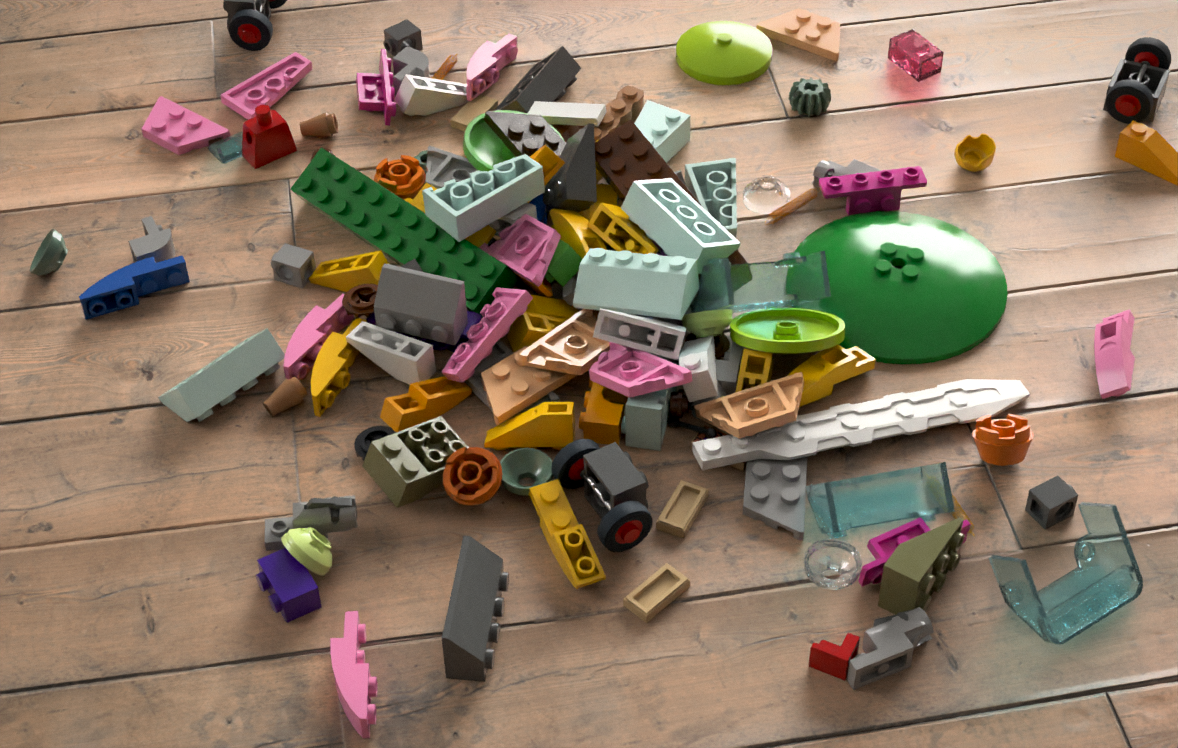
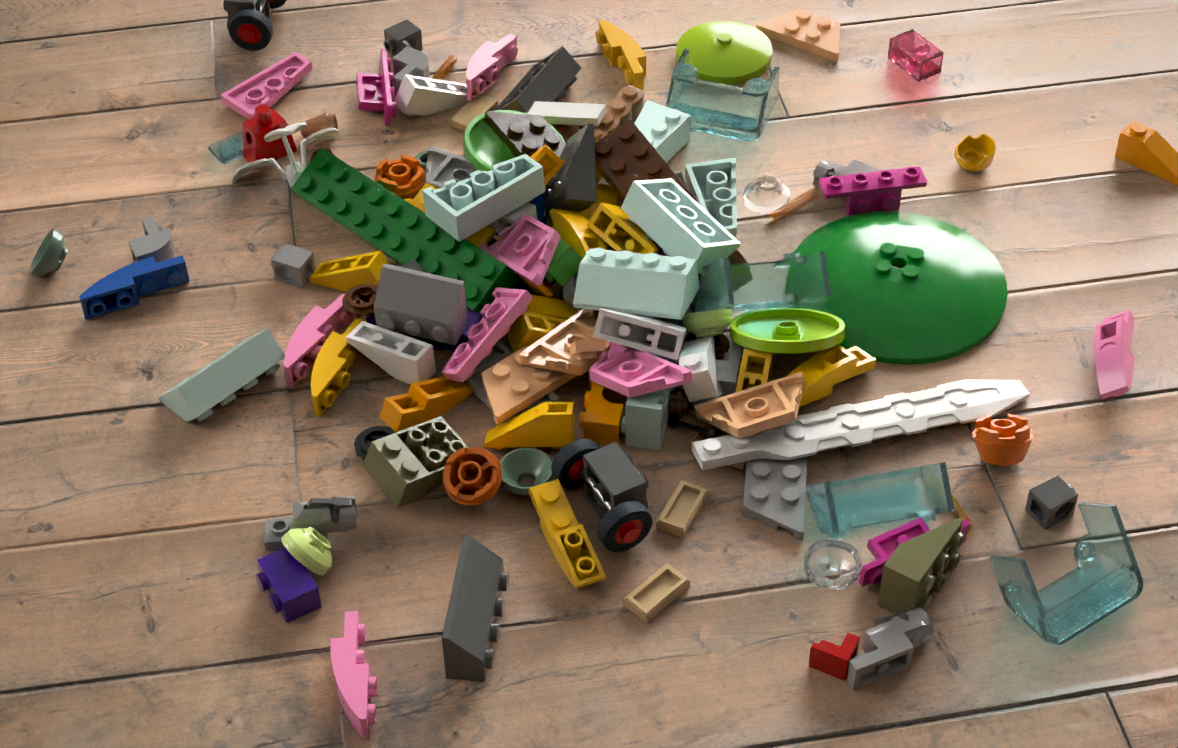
bright pink wing [142,96,231,155] -> none
medium nougat cone [263,377,308,417] -> none
sand green gear [789,78,831,116] -> none
brick [1103,37,1171,124] -> none
none -> white plant [232,122,341,192]
none -> light nougat plate [570,339,605,360]
none -> yellow slope [595,20,646,90]
none -> clear light blue windscreen [666,49,780,141]

